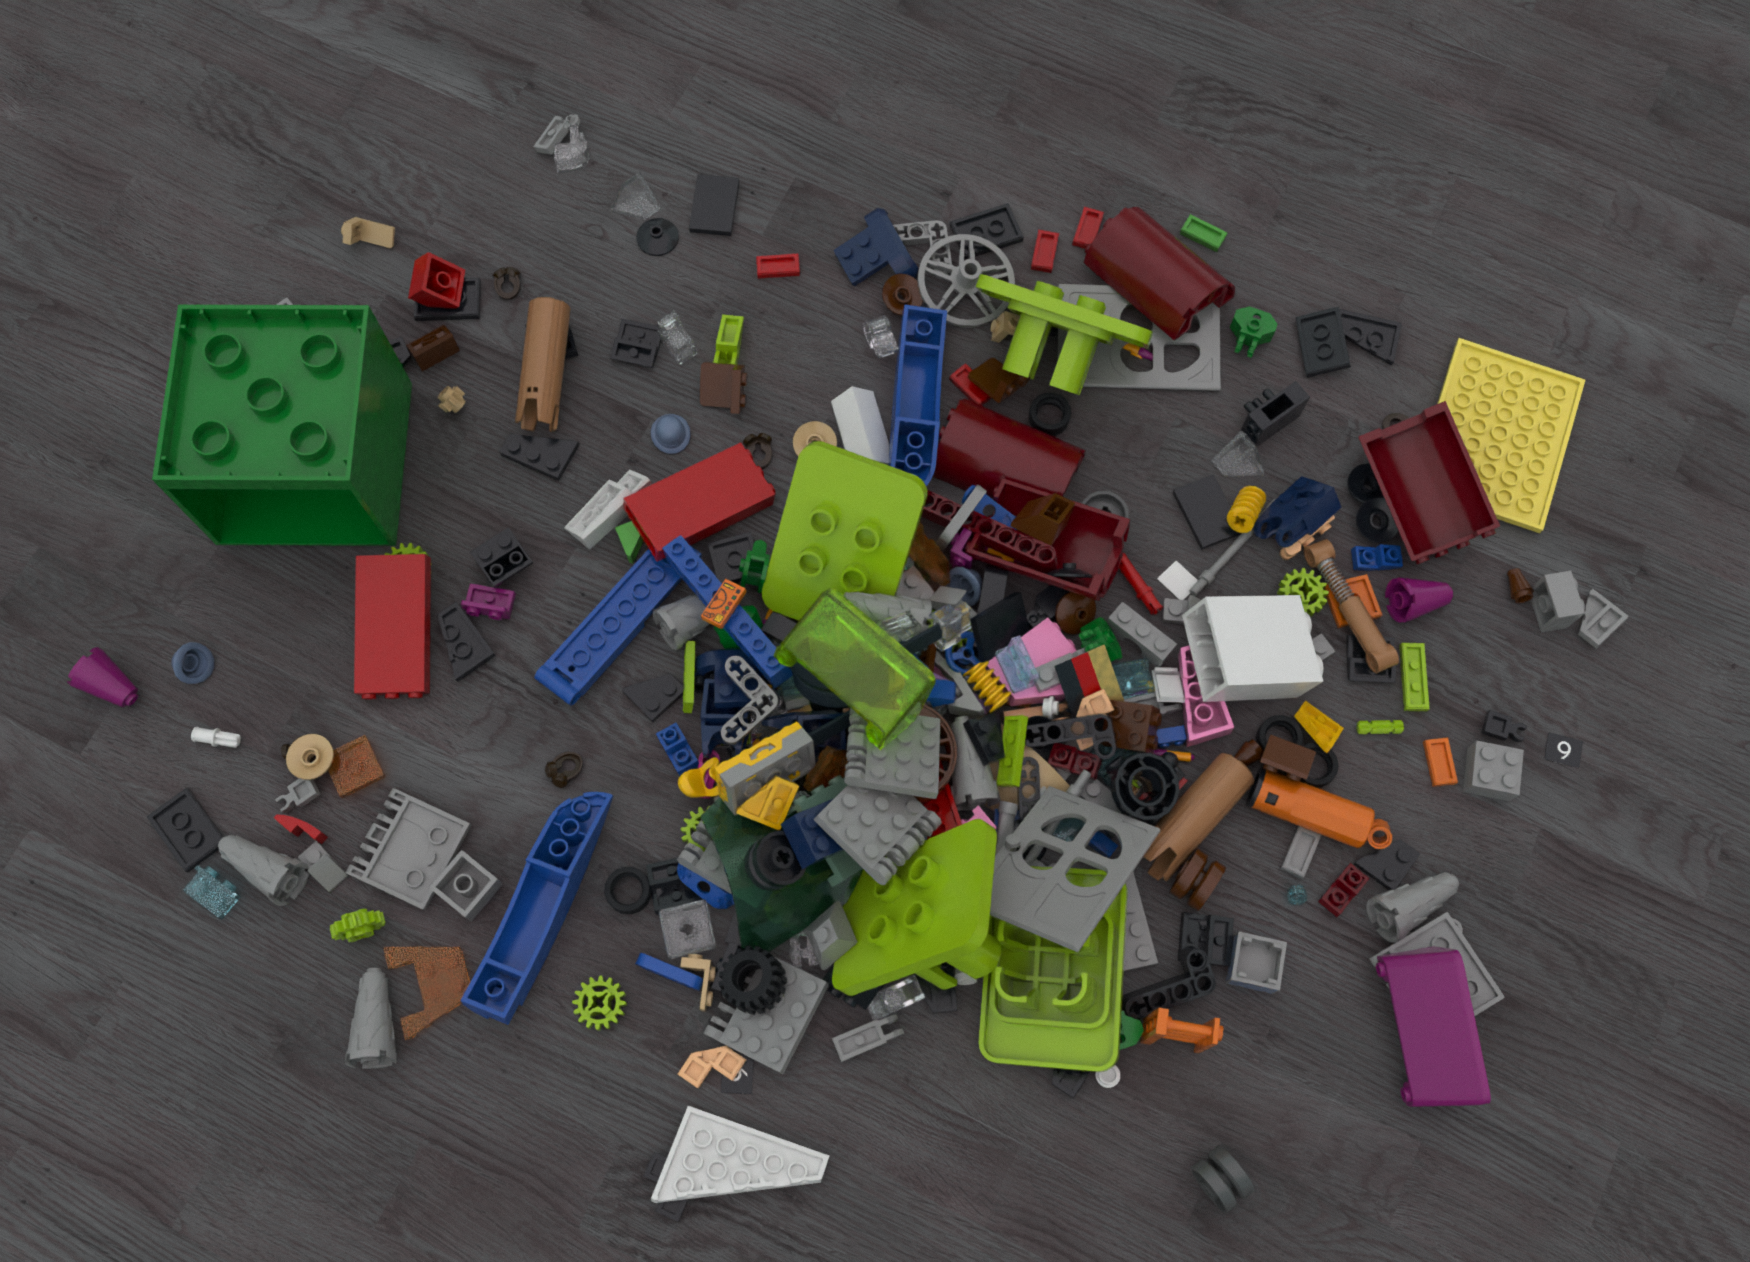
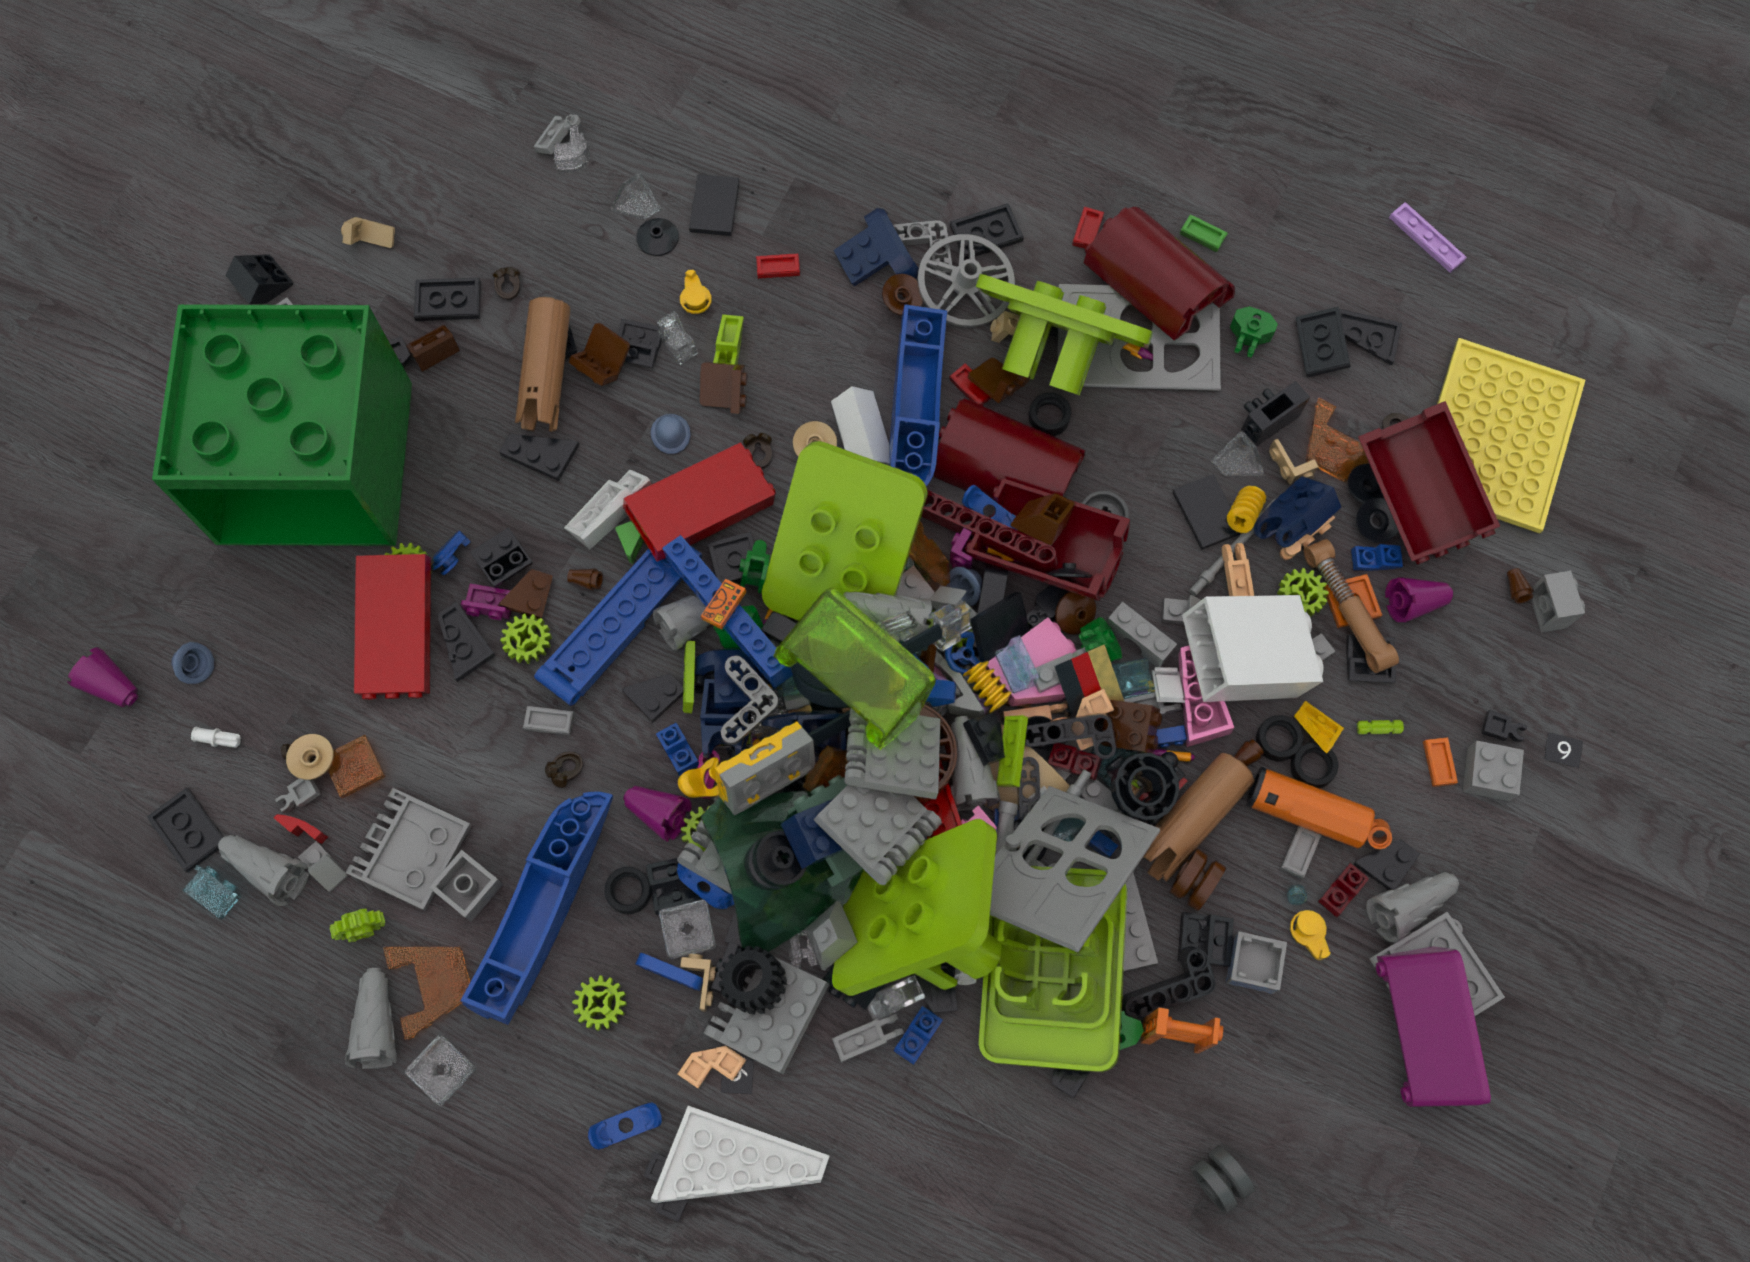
red slope [408,252,465,309] -> none
tan gear [438,386,466,413] -> none
yellow wing [736,775,799,831] -> none
clear brick [863,315,899,359] -> none
light grey beam [935,485,987,550] -> none
red tile [1031,229,1059,273] -> none
white plate [1042,696,1059,719] -> none
white plate [1095,1065,1120,1088] -> none
red pin [1119,553,1163,616] -> none
white sticker [1157,561,1198,600] -> none
reddish brown slope [1260,734,1316,782] -> none
lime tile [1399,643,1430,711] -> none
light grey wing [1578,589,1629,649] -> none
none -> black slope [225,254,293,304]
none -> clear brick [404,1034,476,1106]
none -> blue piece [431,530,471,575]
none -> reddish brown wing [498,569,553,619]
none -> lime gear [500,614,552,664]
none -> light grey tile [523,706,574,736]
none -> reddish brown cone [567,568,603,591]
none -> reddish brown bracket [569,323,630,386]
none -> blue piece [588,1102,662,1150]
none -> magenta cone [623,786,692,842]
none -> yellow piece [680,270,712,314]
none -> blue slope [894,1006,943,1065]
none -> light nougat hinge [1222,543,1254,596]
none -> tan bracket [1269,439,1319,485]
none -> yellow piece [1290,910,1331,960]
none -> clear orange wing [1306,397,1369,483]
none -> lavender tile [1389,202,1467,273]

